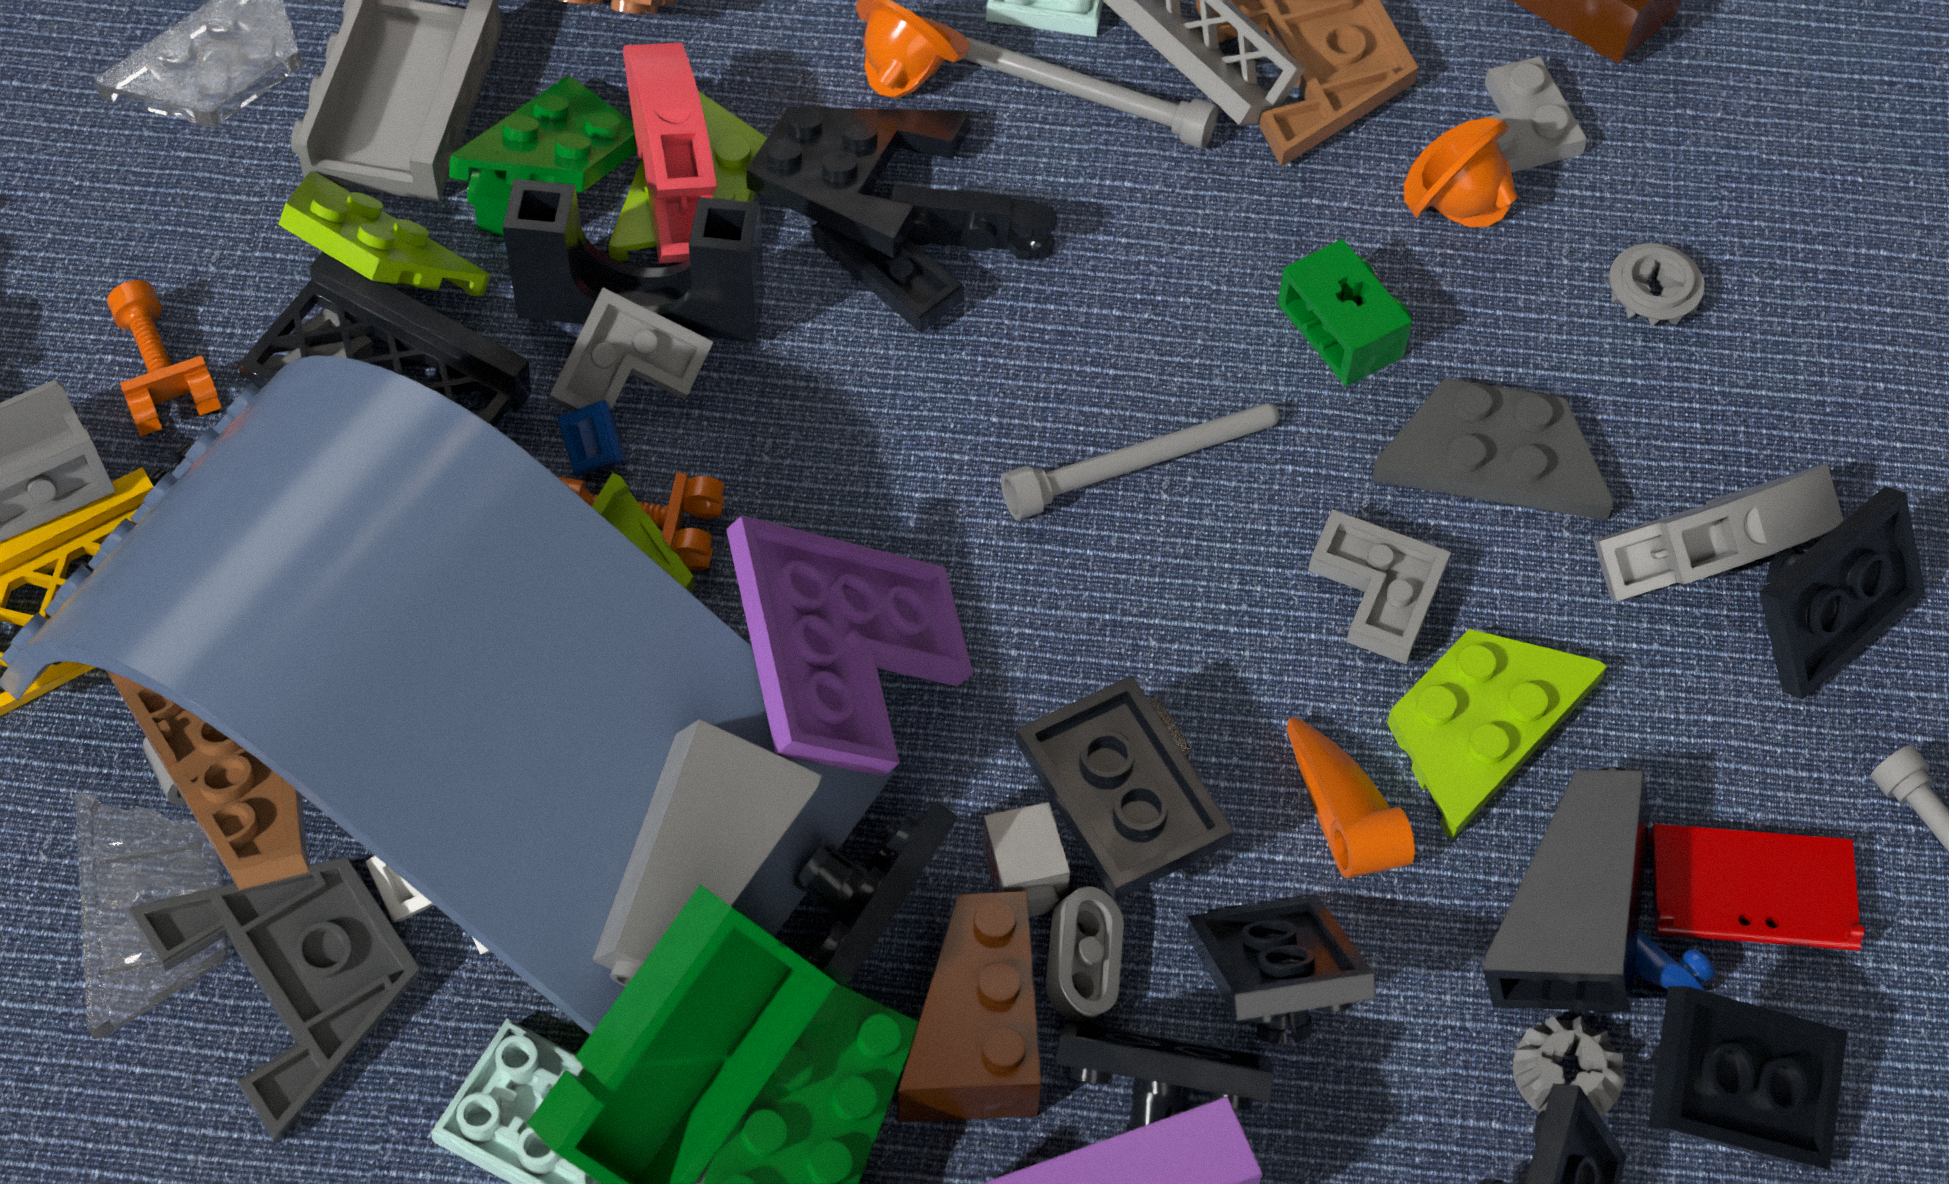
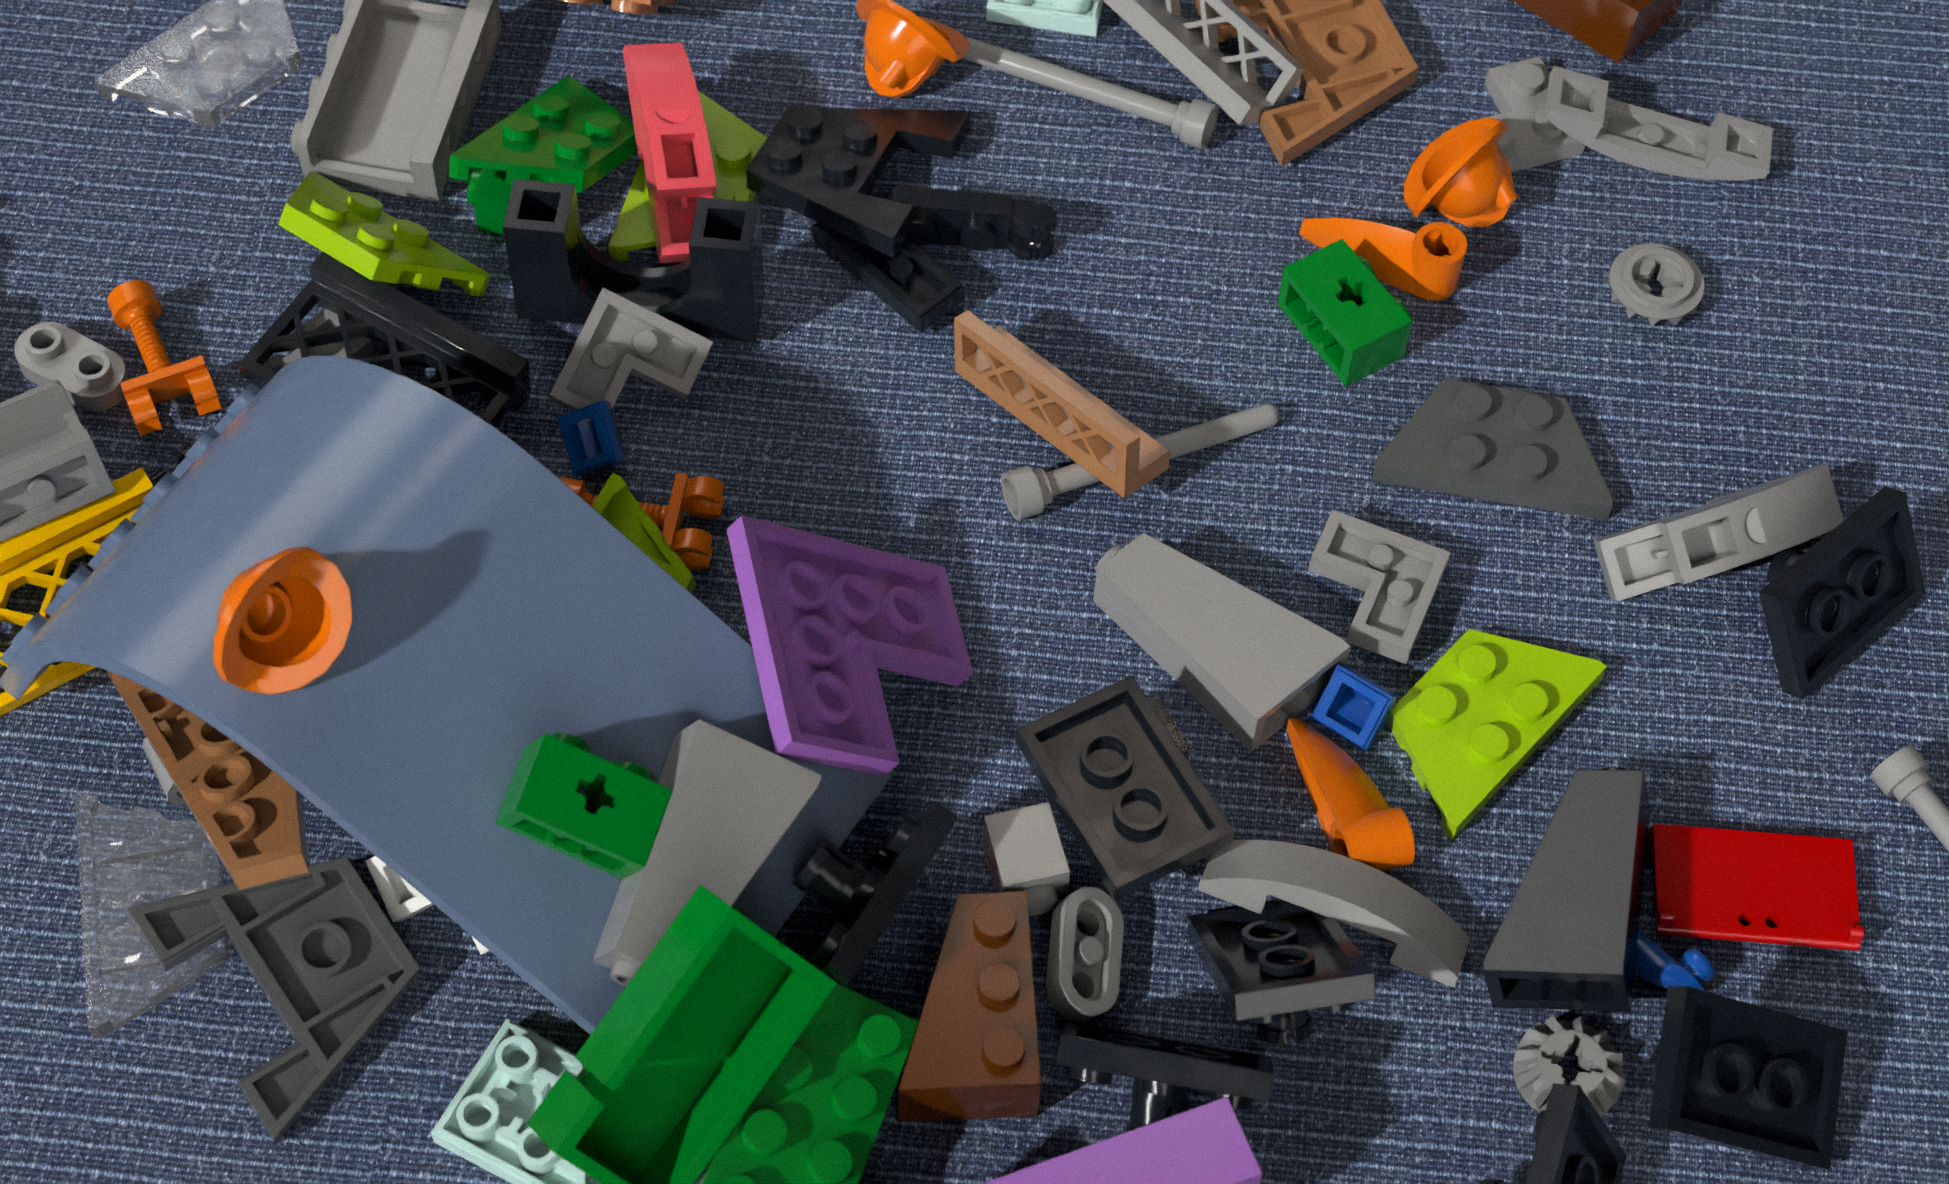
none -> light grey plate [14,322,130,411]
none -> orange helmet [213,546,353,695]
none -> green brick [495,732,673,879]
none -> medium nougat fence [954,310,1170,499]
none -> light grey slope [1093,533,1351,752]
none -> light grey slope [1197,839,1470,988]
none -> orange piece [1299,218,1468,301]
none -> blue slope [1310,663,1397,752]
none -> light grey slope [1544,66,1773,181]

